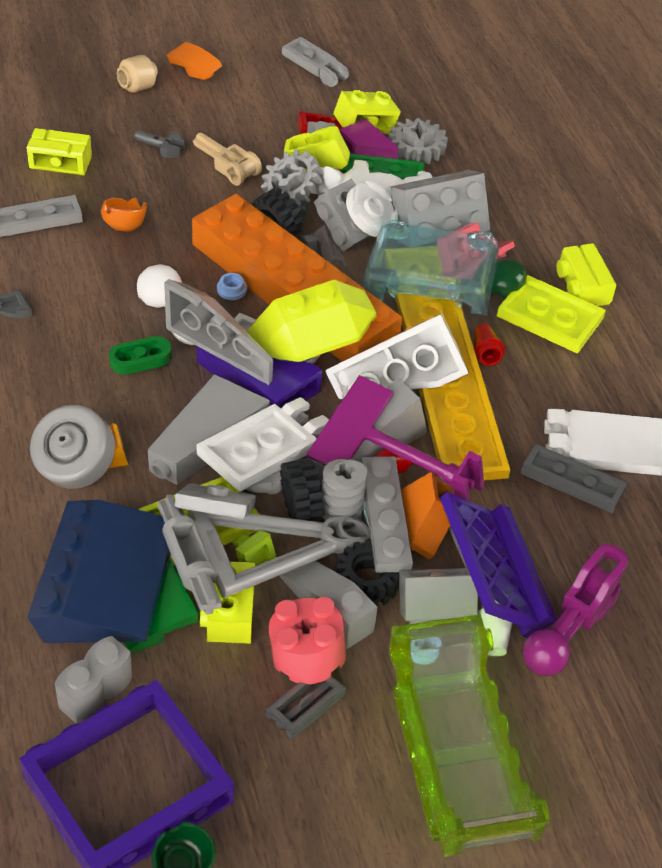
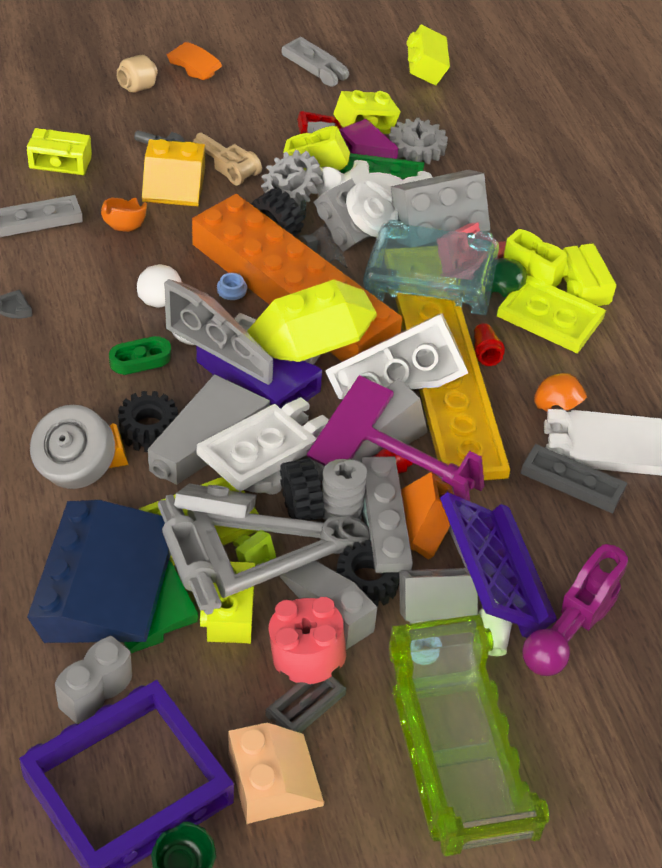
none -> black tyre [118,391,178,452]
none -> yellow slope [142,139,205,206]
none -> light nougat slope [228,723,324,824]
none -> neon yellow brick [406,24,450,86]
none -> neon yellow brick [503,229,567,287]
none -> orange hair [534,373,587,412]

